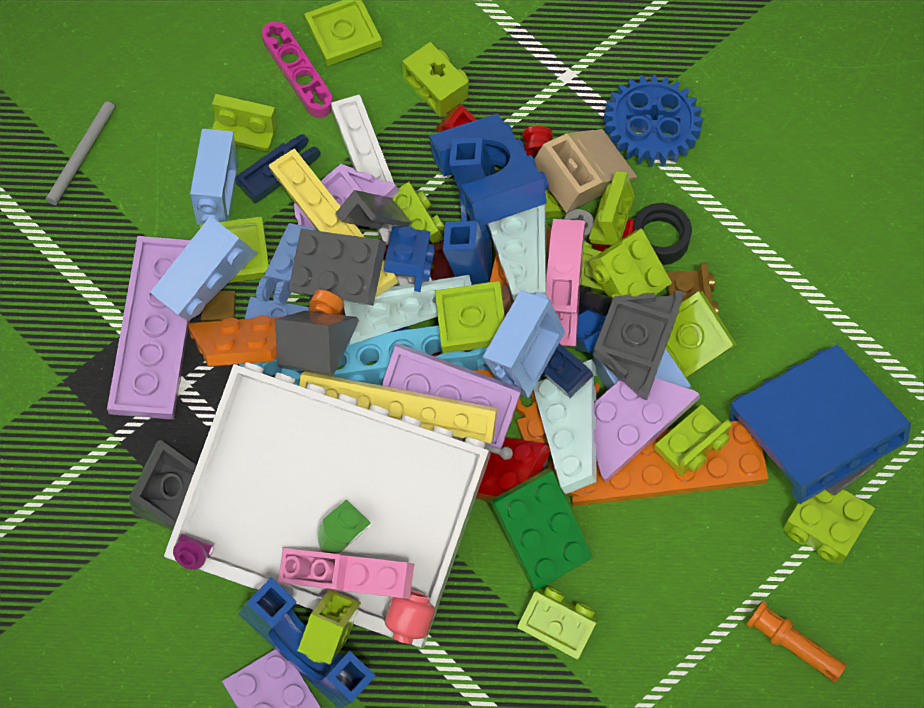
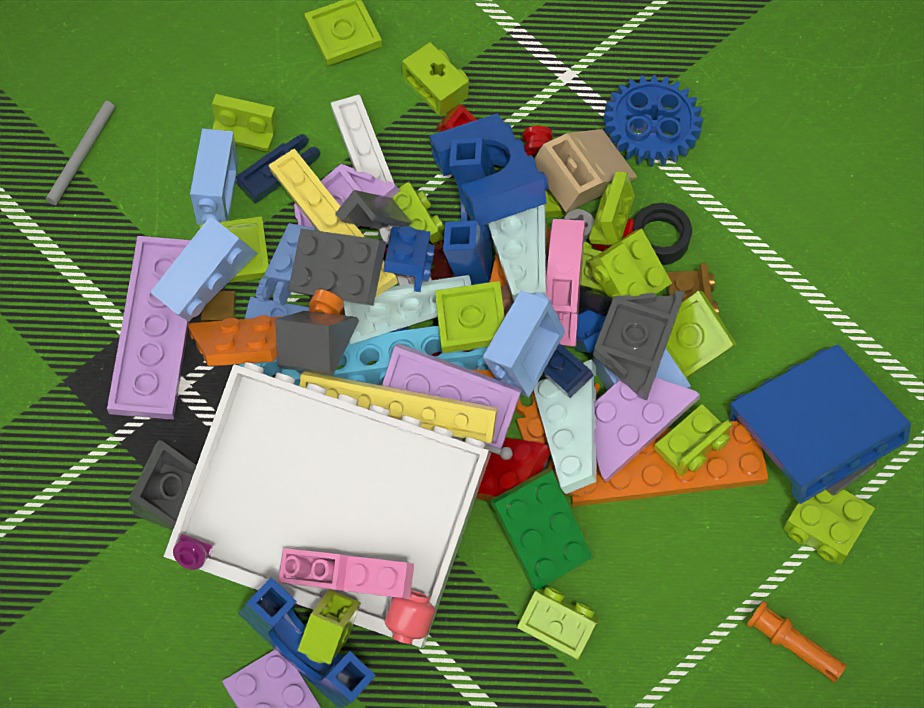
dark pink beam [262,21,333,118] -> none
bright green plate [317,499,371,554] -> none

